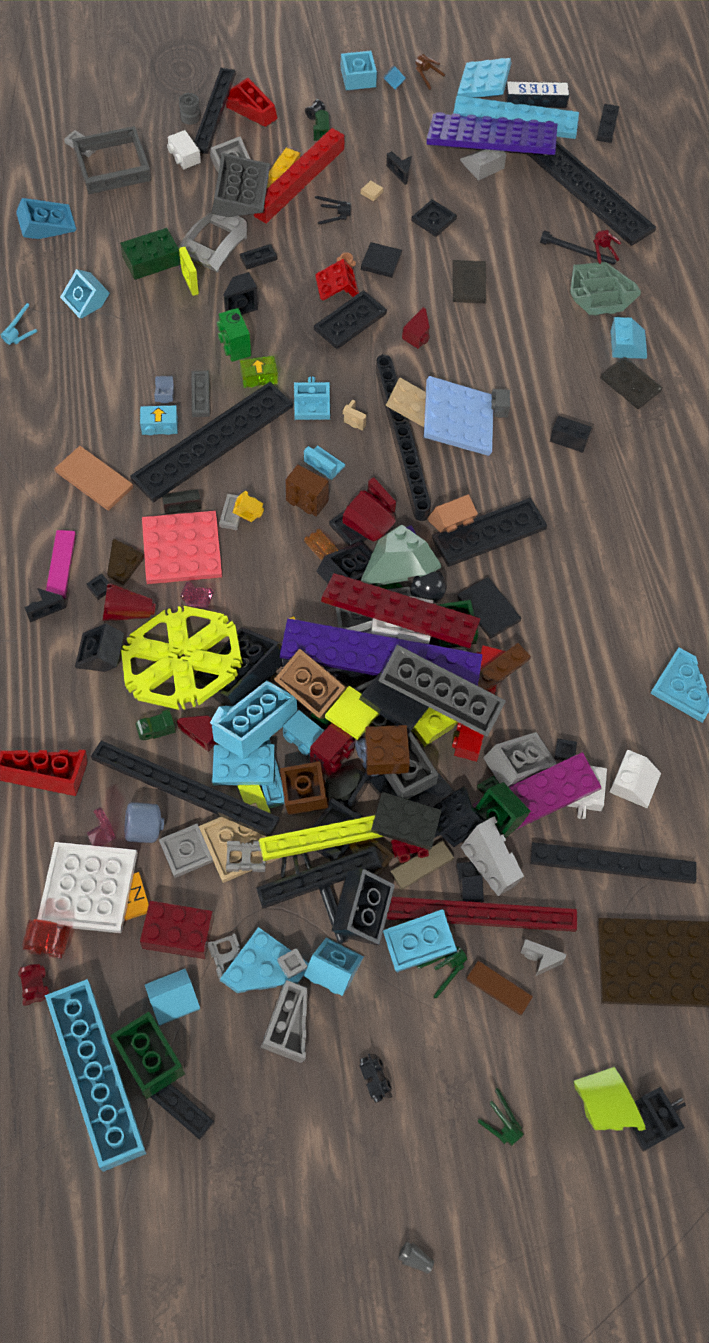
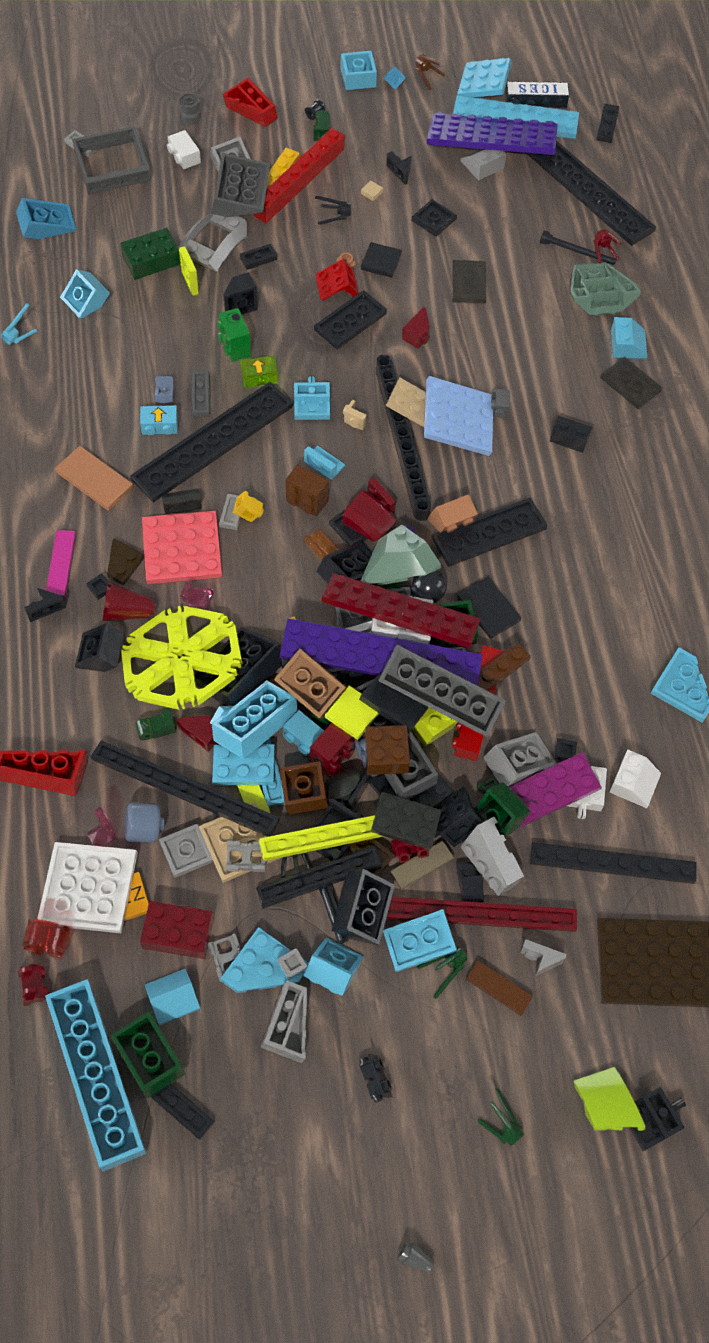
black tile [194,67,236,154] -> none

